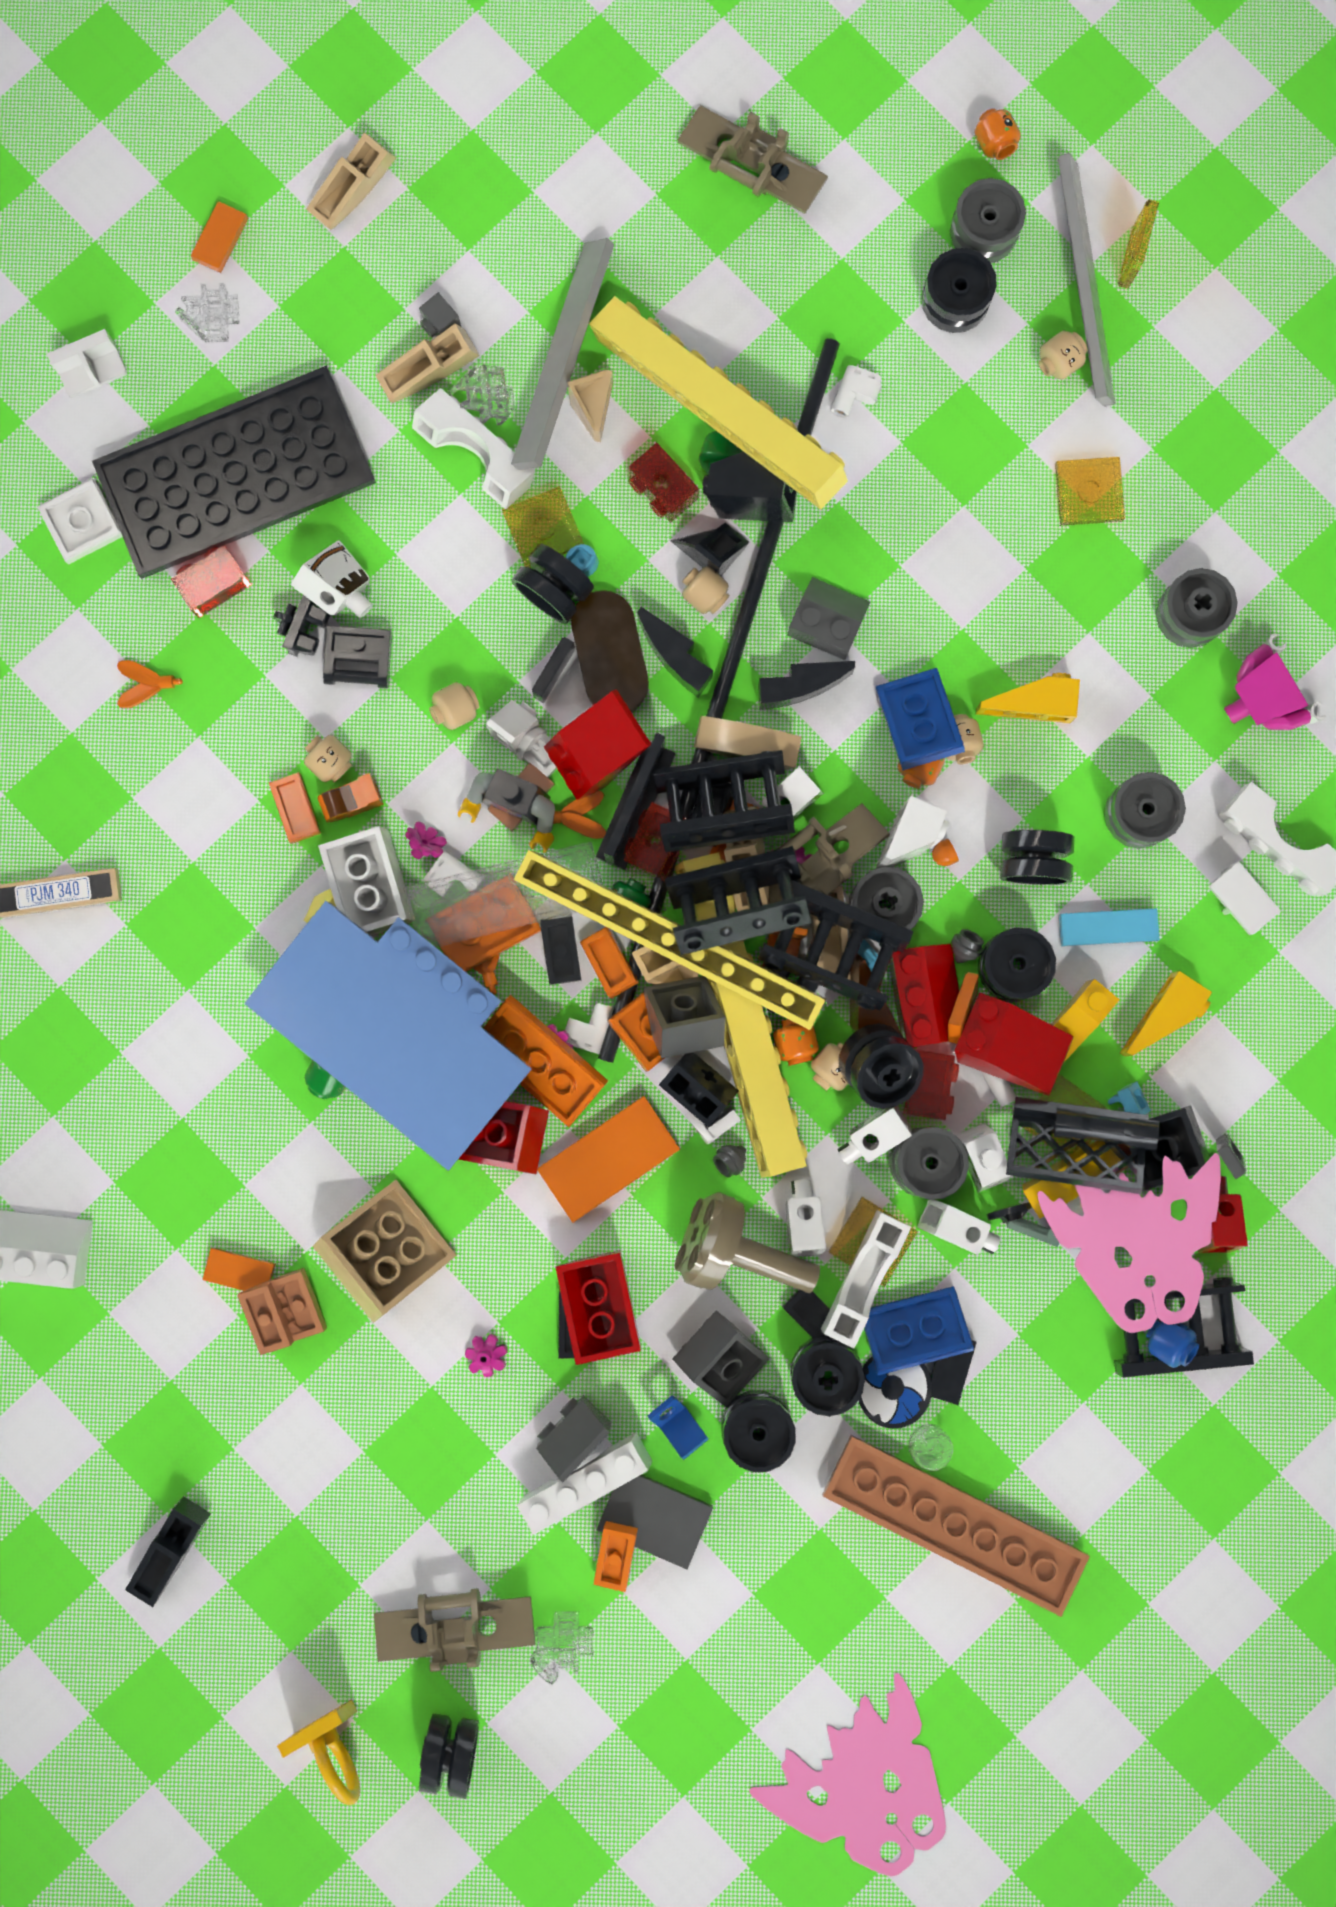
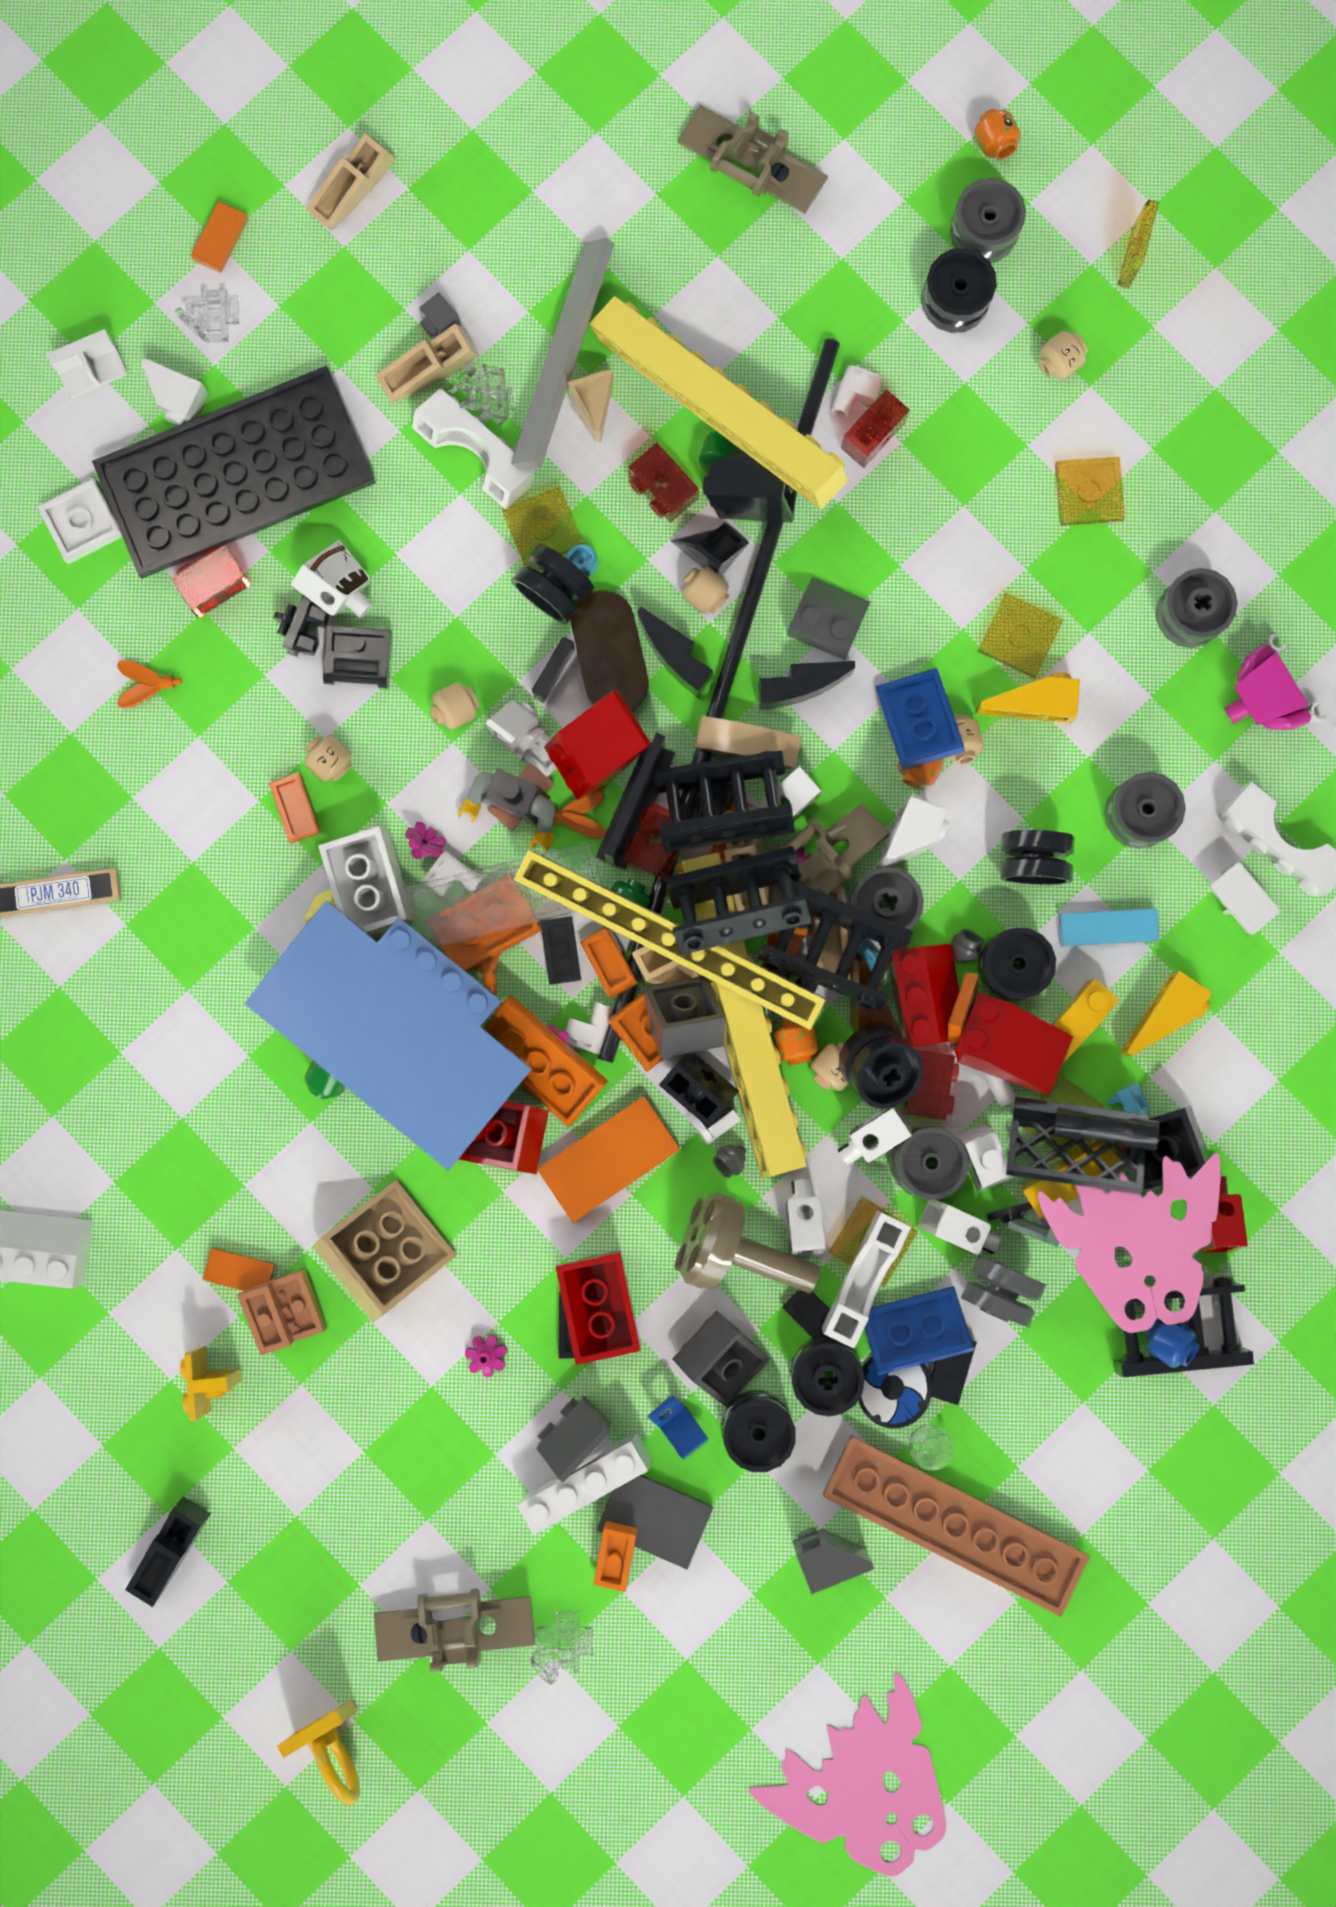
orange leg [317,773,384,823] -> none
black wheel [419,1713,479,1799] -> none
orange hinge [932,838,959,866] -> none
light grey tile [1058,153,1116,407] -> none
dark grey tile [1216,1133,1246,1179] -> none
none -> white slope [141,358,209,426]
none -> yellow bracket [180,1345,242,1421]
none -> dark grey slope [792,1528,874,1594]
none -> clear red brick [841,389,910,468]
none -> dark grey wheel [961,1255,1046,1328]
none -> clear yellow tile [977,593,1063,679]

